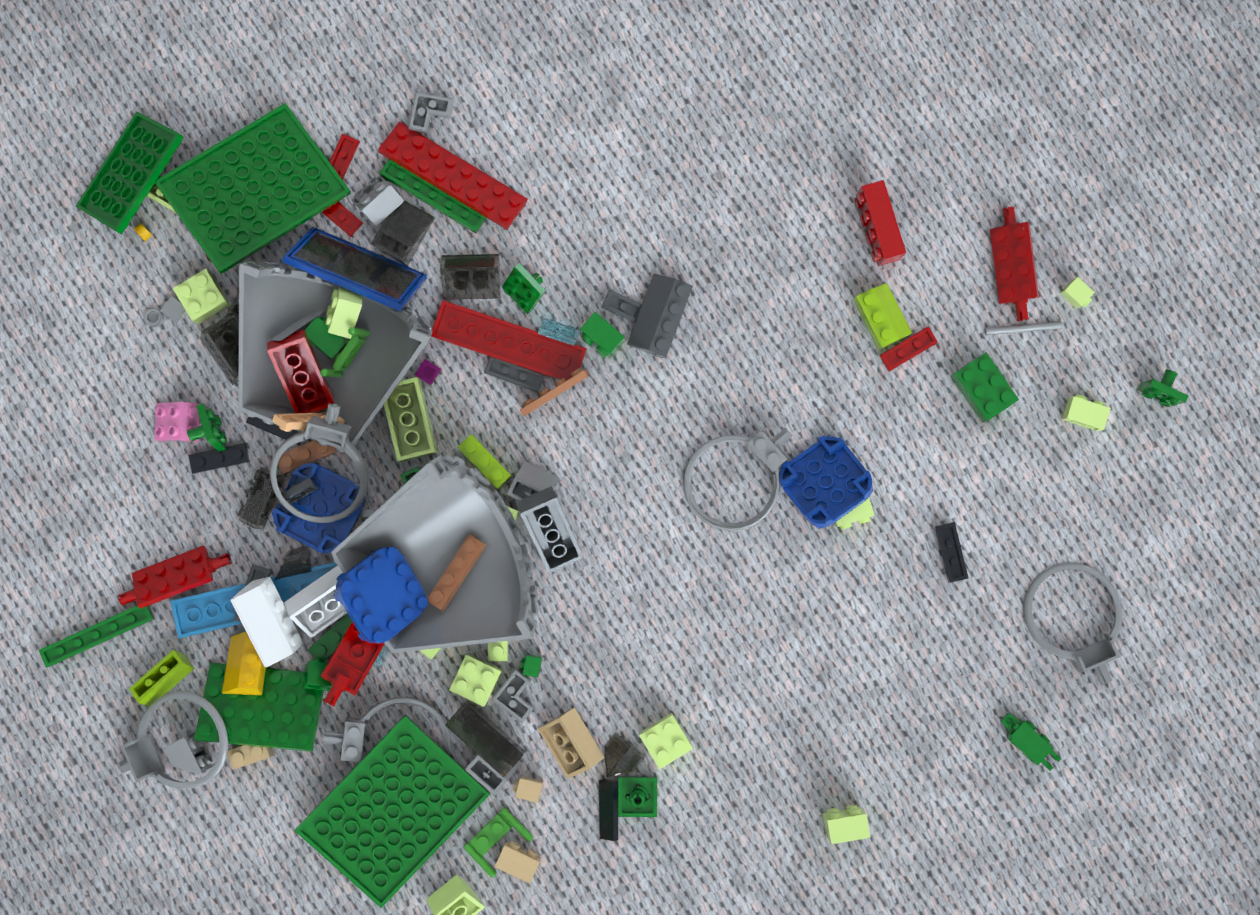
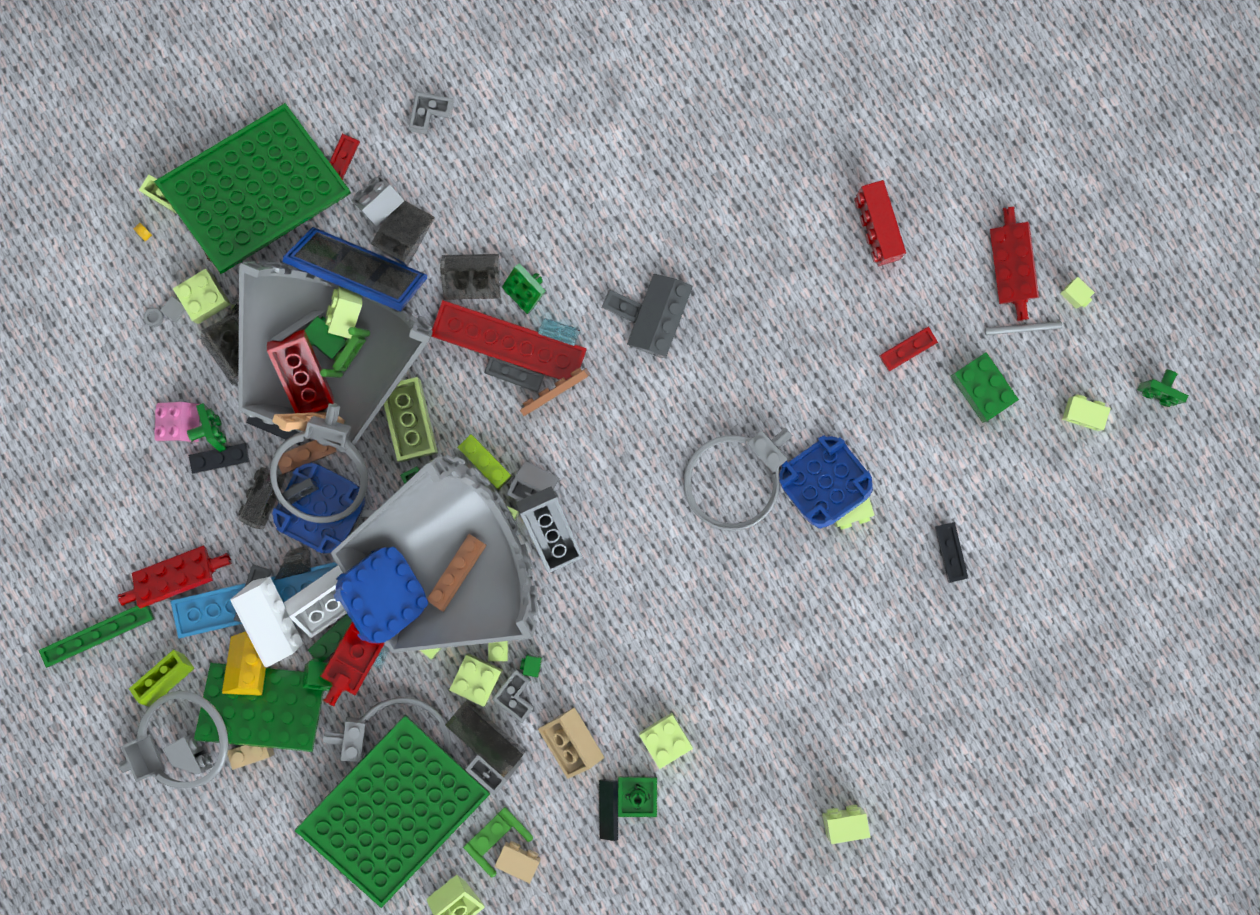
green plate [75,111,184,235] -> none
red tile [322,202,363,237] -> none
red plate [378,121,528,230] -> none
green plate [379,159,486,234] -> none
magenta tile [415,359,441,385] -> none
tan brick [513,775,543,803] -> none
green brick [580,312,625,359] -> none
clear smoke slope [604,732,646,777] -> none
lime slope [853,283,913,350] -> none
green hinge [1000,713,1061,771] -> none
light grey brick [1024,563,1122,685] -> none

